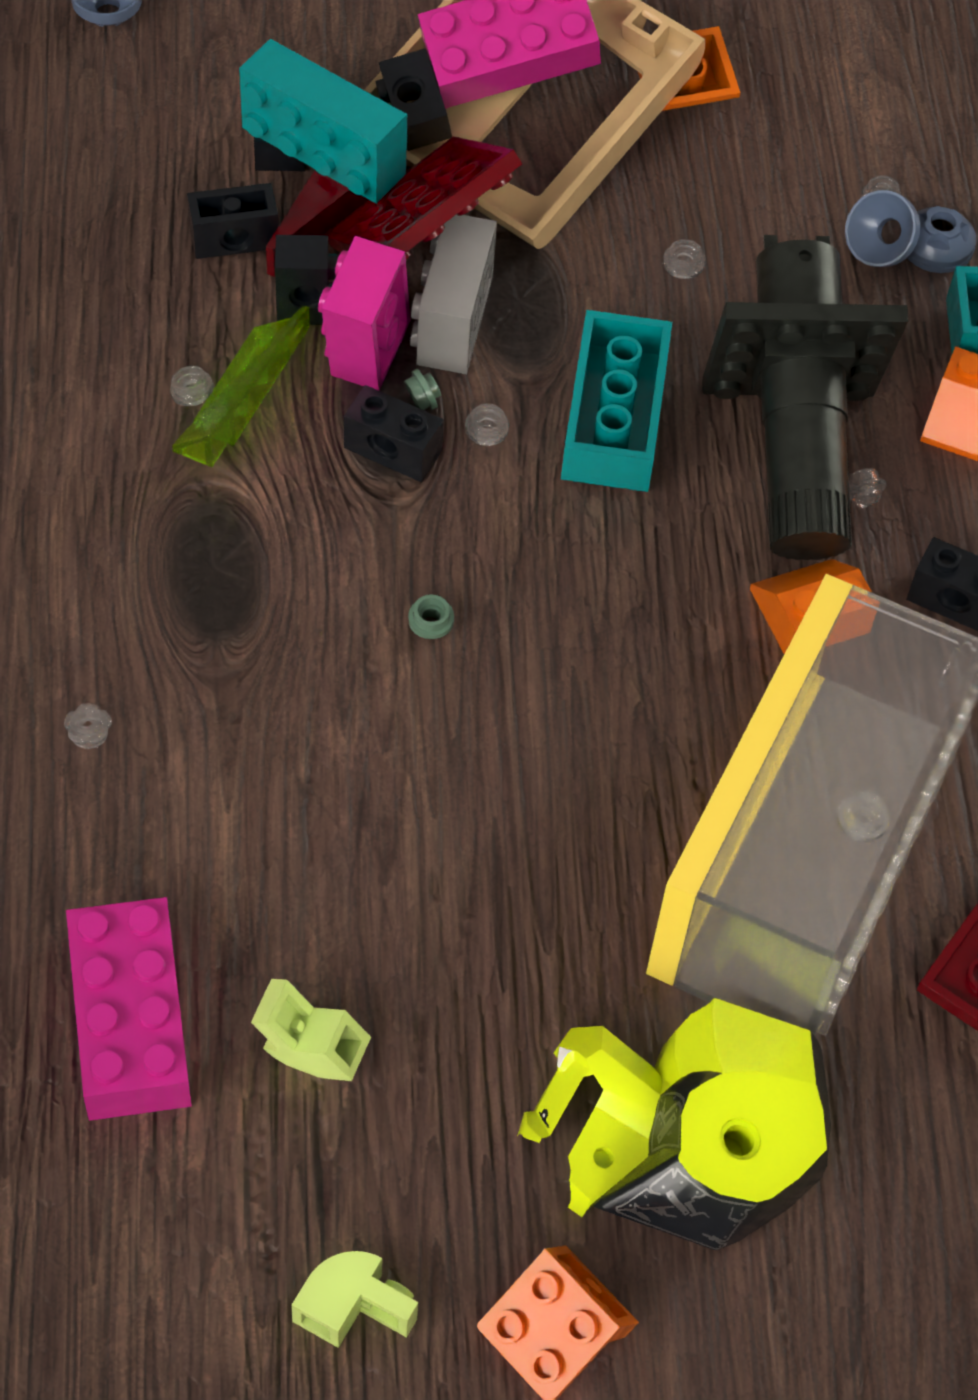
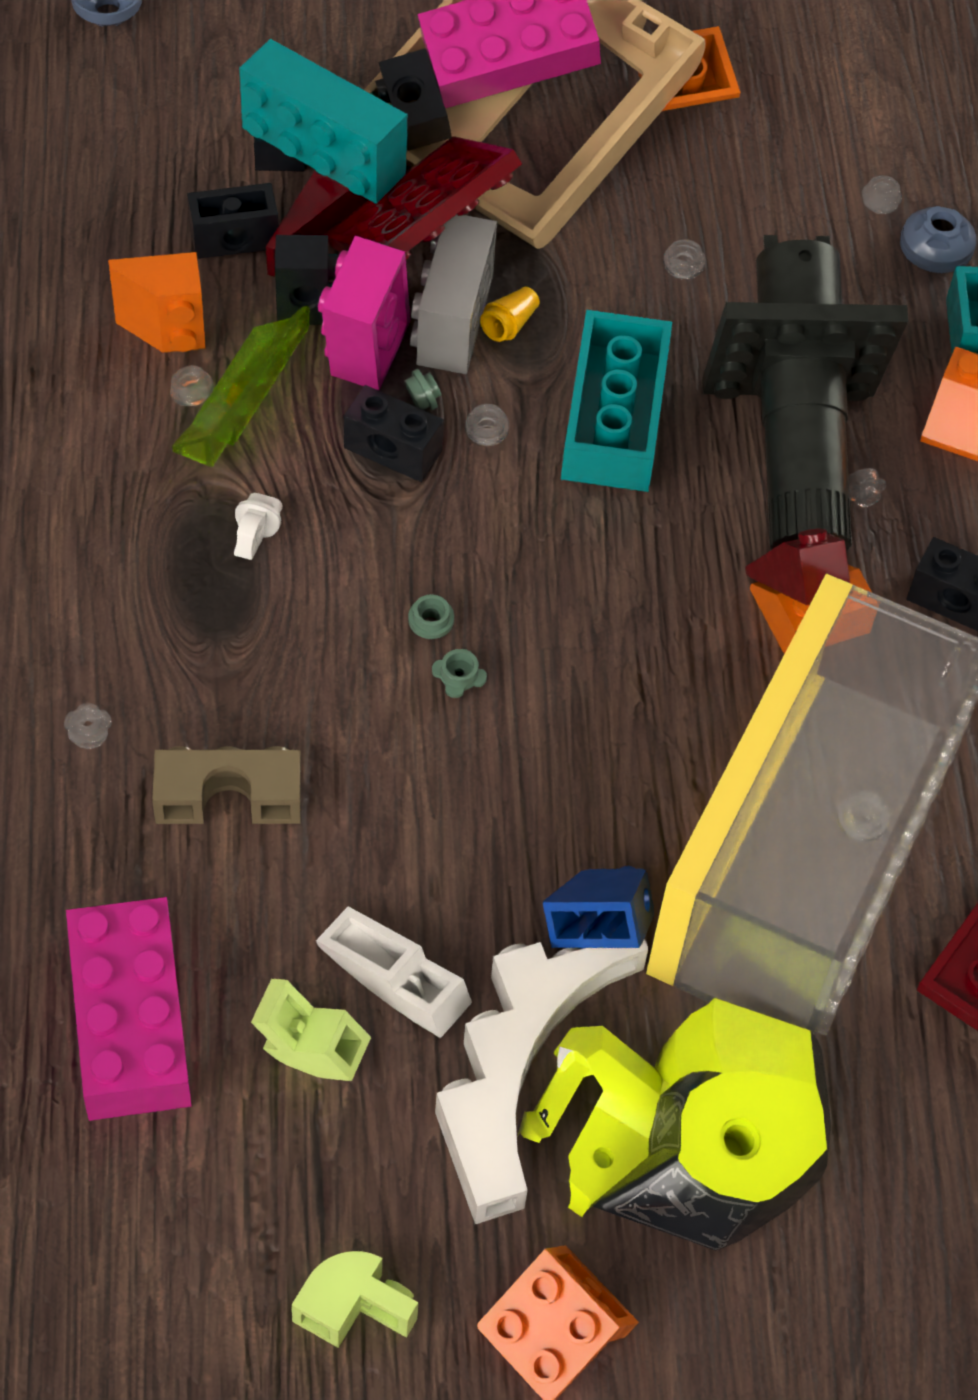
sand blue piece [845,190,920,267] -> none
none -> orange slope [108,252,206,353]
none -> dark tan arch [152,746,301,824]
none -> white piece [234,493,283,560]
none -> white slope [316,906,472,1038]
none -> sand green plate [432,649,487,698]
none -> white arch [435,939,648,1224]
none -> yellow cone [480,287,540,342]
none -> blue torso [542,866,654,948]
none -> dark red slope [745,528,852,605]

